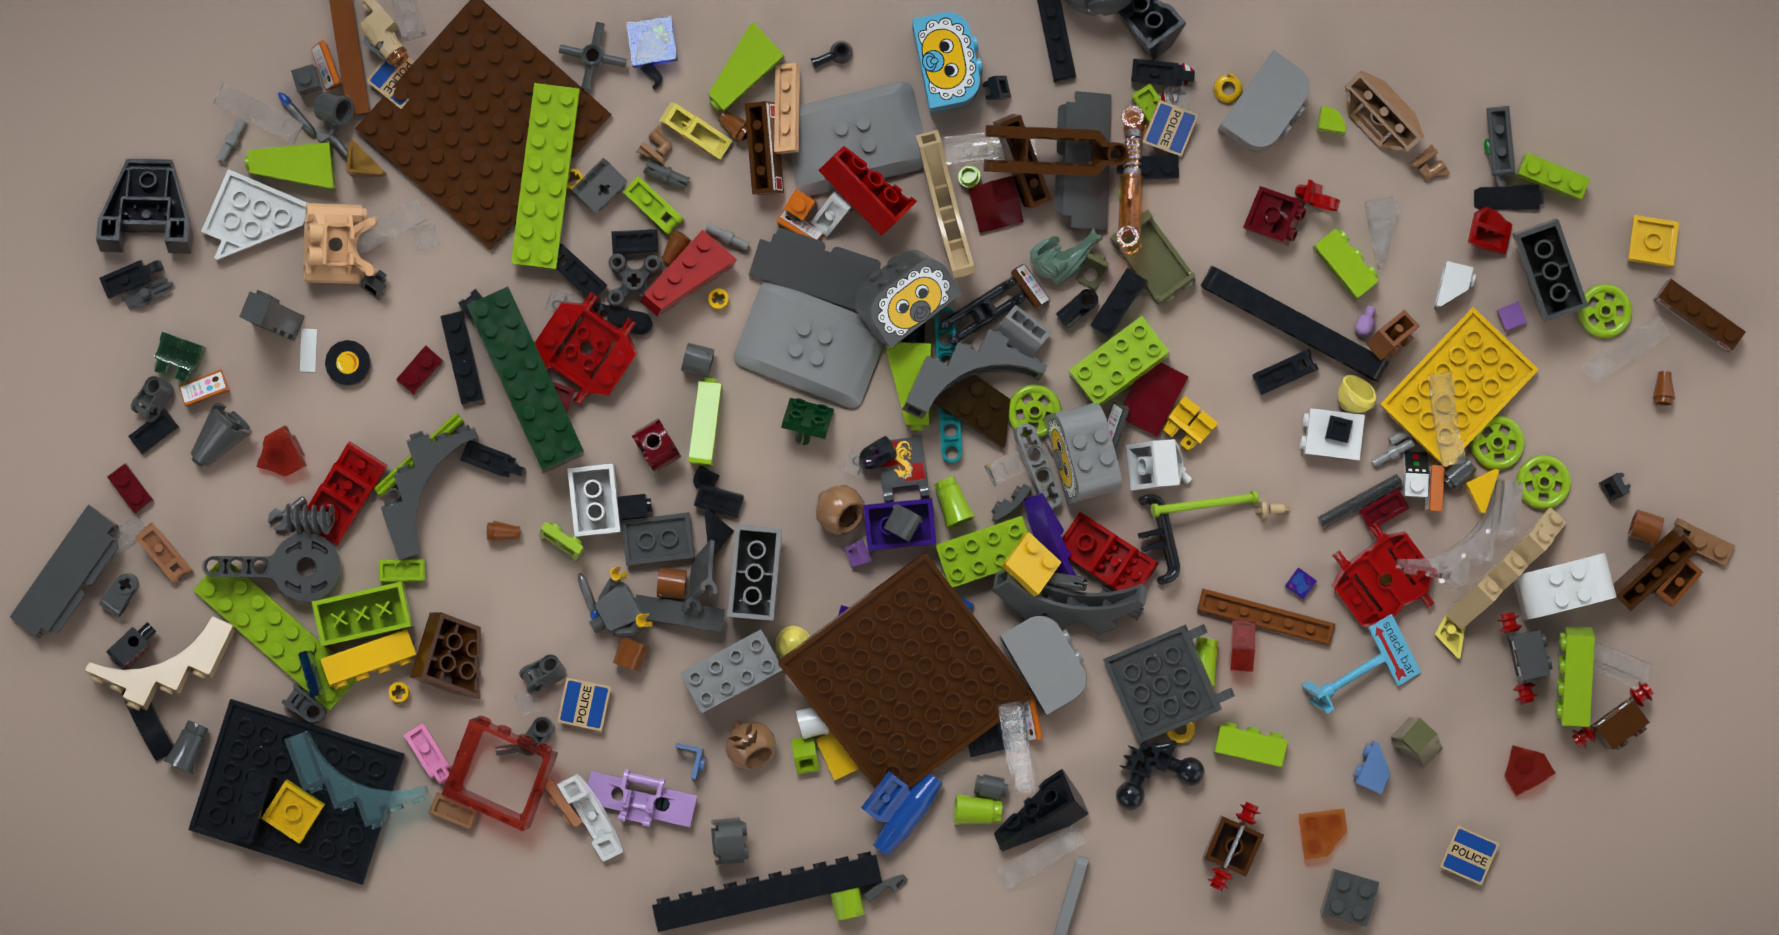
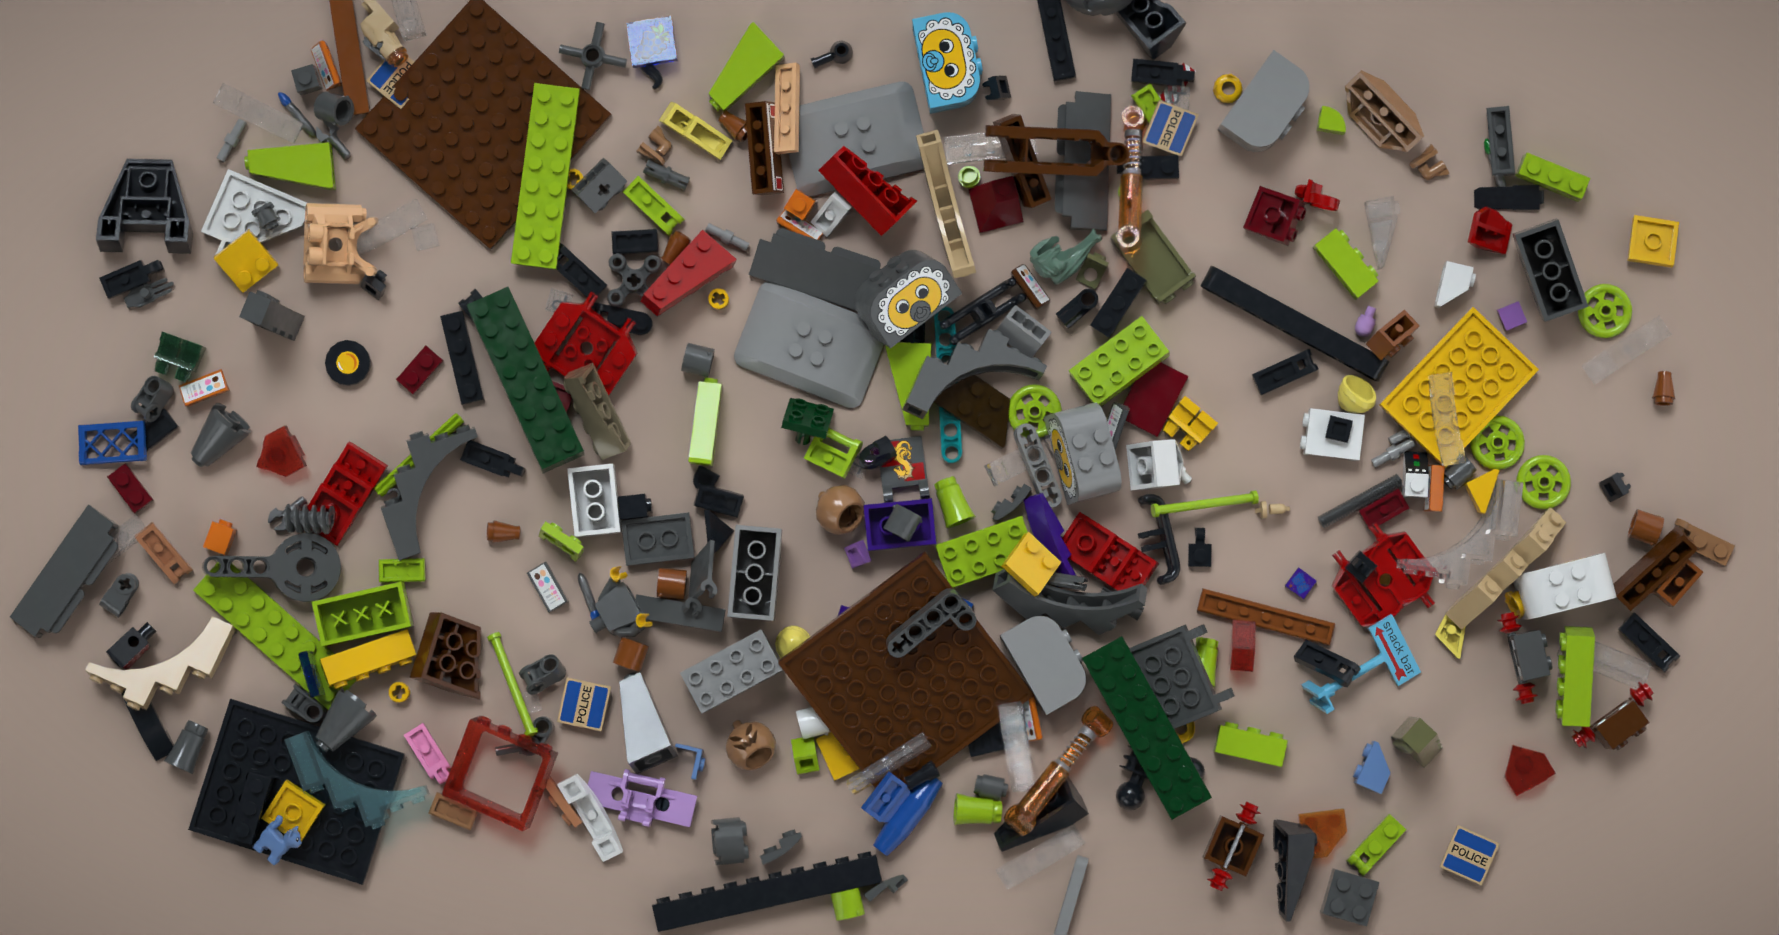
white sticker [299,328,317,372] -> none
pearl gold slope [346,139,387,177] -> none
dark red brick [632,418,682,471] -> none
reddish brown brick [1653,279,1746,352] -> none
none -> blue window [78,421,147,465]
none -> orange brick [203,519,237,555]
none -> yellow plate [214,229,278,293]
none -> dark grey brick [251,202,281,231]
none -> medium blue animal [253,815,302,865]
none -> dark grey cone [315,687,377,752]
none -> lime bar [487,632,538,738]
none -> slope [527,562,569,613]
none -> dark tan wedge [563,363,631,460]
none -> slope [619,672,678,774]
none -> dark grey slope [760,829,802,865]
none -> lime plate [804,426,863,479]
none -> clear slope [846,733,932,795]
none -> dark grey beam [886,588,977,658]
none -> black pin [904,760,940,790]
none -> clear orange piece [1004,706,1113,836]
none -> dark green brick [1082,636,1212,820]
none -> black plate [1188,527,1212,567]
none -> black wedge [1273,819,1317,922]
none -> black plate [1294,640,1361,687]
none -> black tile [1344,550,1377,583]
none -> lime plate [1346,814,1406,876]
none -> yellow piece [1505,591,1524,619]
none -> black plate [1618,612,1680,673]

